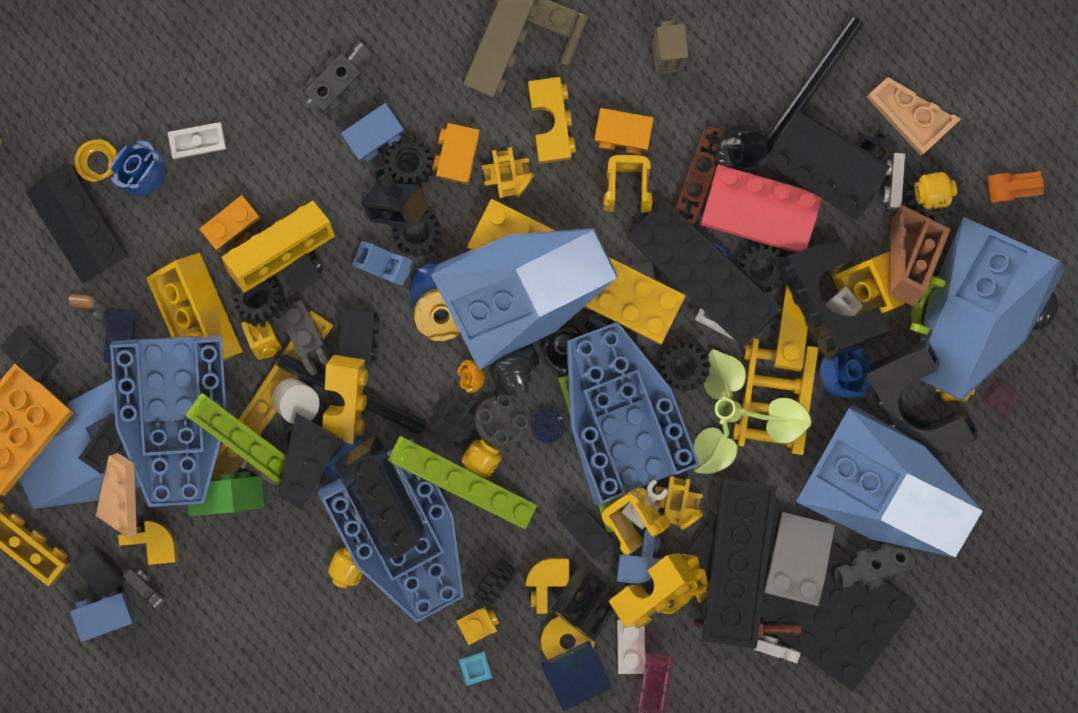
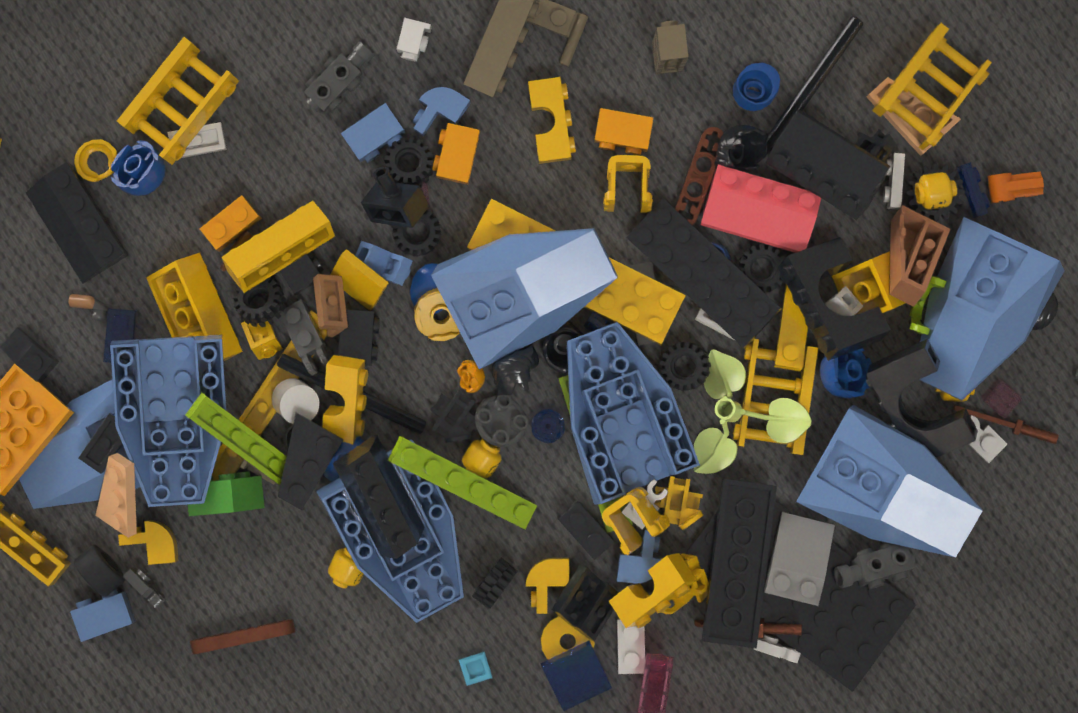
yellow bracket [456,606,500,645] -> none
yellow piece [482,147,534,198] -> none
none -> yellow fence [117,37,239,165]
none -> copper beam [190,619,296,654]
none -> medium nougat panel [313,274,348,337]
none -> yellow tile [330,250,389,311]
none -> white brick [397,18,432,62]
none -> medium blue brick [413,87,470,137]
none -> blue hat [733,63,780,111]
none -> yellow fence [872,23,992,150]
none -> copper sword [953,405,1059,445]
none -> clear blue plate [956,162,990,218]
none -> white plate [968,415,1007,463]

